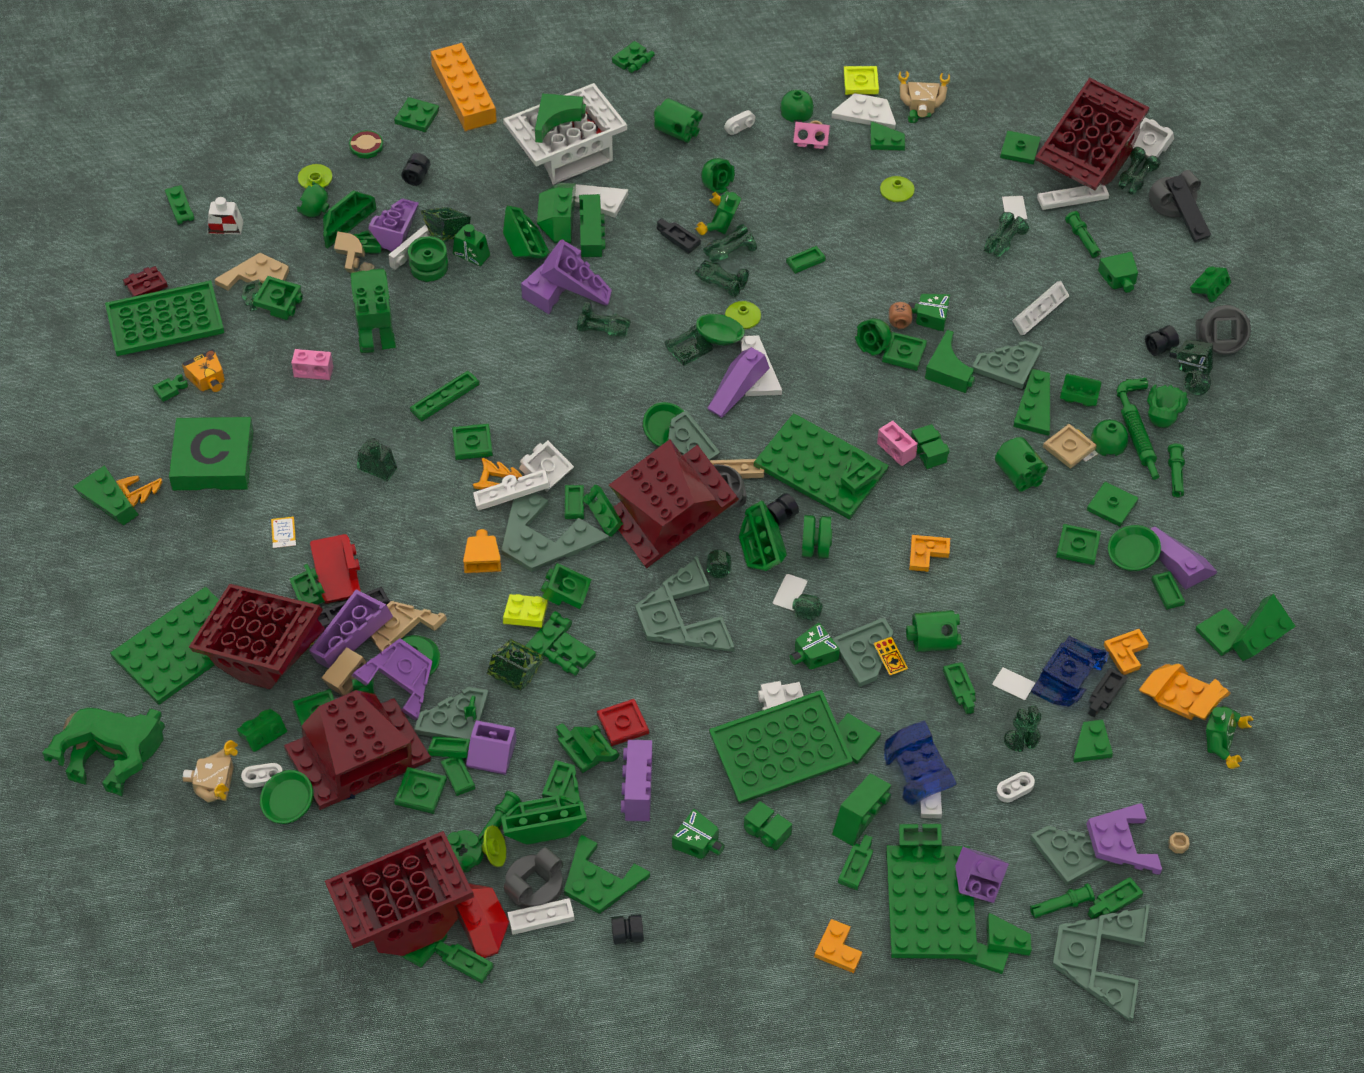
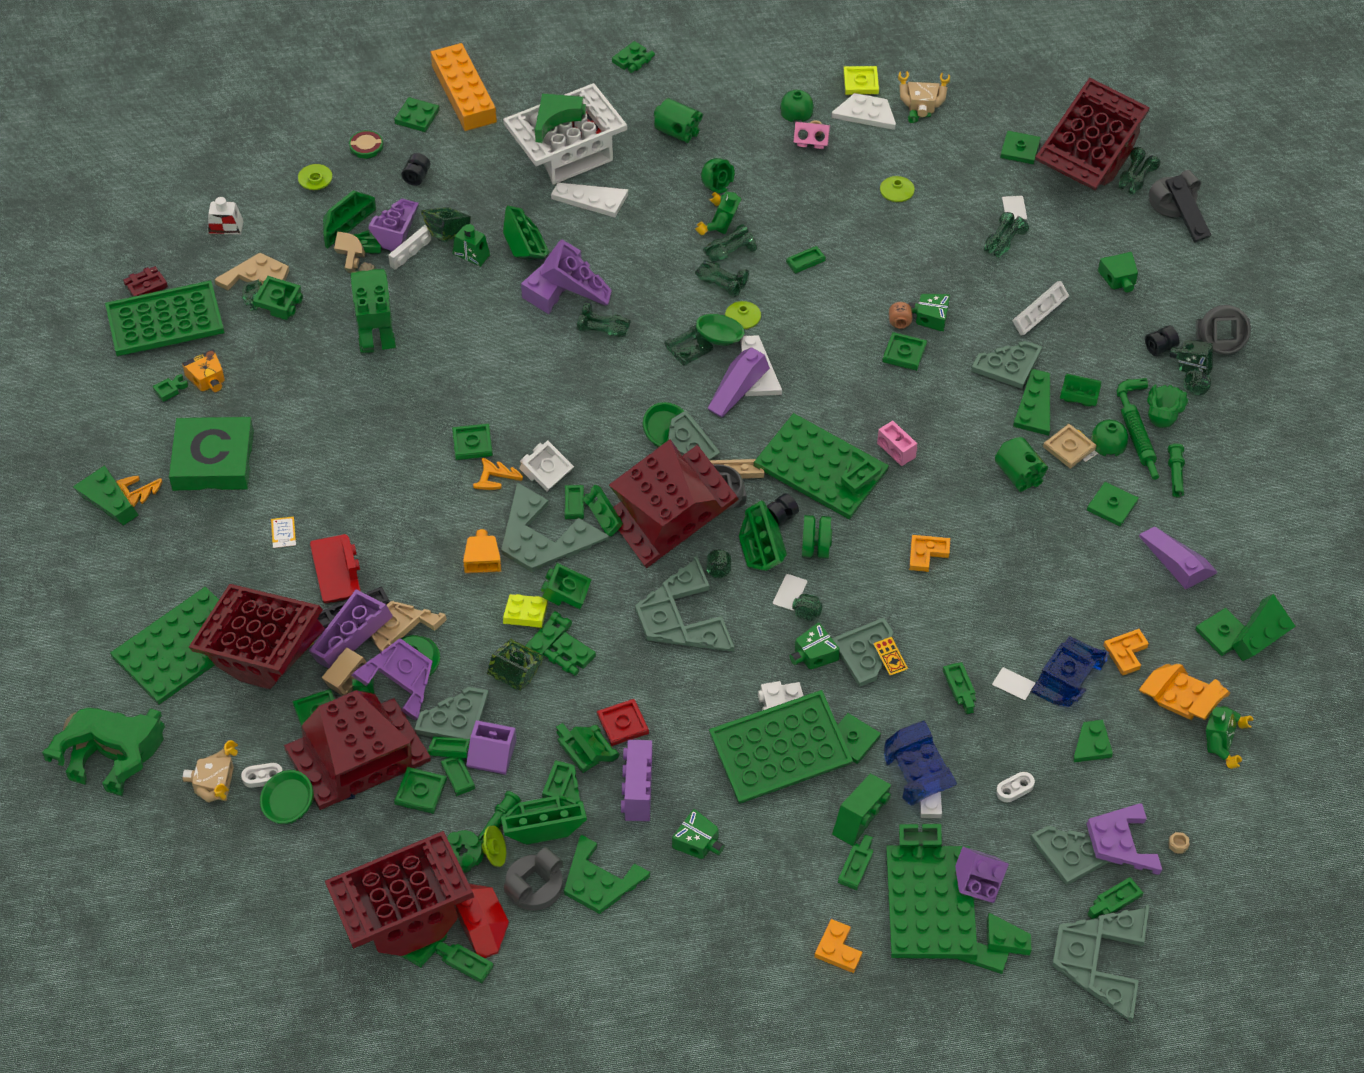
green plate [165,185,194,225] -> none
green bracket [236,708,287,752] -> none
green bracket [289,564,325,605] -> none
bright pink brick [291,349,333,380] -> none
green cylinder [297,182,330,218] -> none
clear green torso [357,438,397,481] -> none
green wheel [408,236,448,282] -> none
green tile [410,370,480,422] -> none
green hand [464,696,477,720] -> none
white hinge [473,469,550,511] -> none
white plate [507,898,575,935] -> none
green wedge [537,183,576,243] -> none
green wedge [579,194,605,258] -> none
black wheel [611,914,644,945] -> none
black hinge [657,218,701,253] -> none
white plate [724,110,755,135] -> none
green piece [744,801,792,851] -> none
green cylinder [855,318,892,356] -> none
green wing [870,122,905,151] -> none
green cylinder [906,610,962,652] -> none
green piece [911,424,949,469] -> none
green arch [925,330,975,393] -> none
clear green piece [1004,706,1041,752] -> none
green pin [1030,883,1095,919] -> none
white plate [1037,184,1109,210] -> none
green plate [1056,524,1101,565] -> none
green pin [1065,211,1101,258] -> none
black hinge [1088,668,1128,717] -> none
green piece [1108,525,1161,571] -> none
white plate [1132,118,1174,162] -> none
green tile [1151,571,1185,610] -> none
green bracket [1190,266,1231,302] -> none

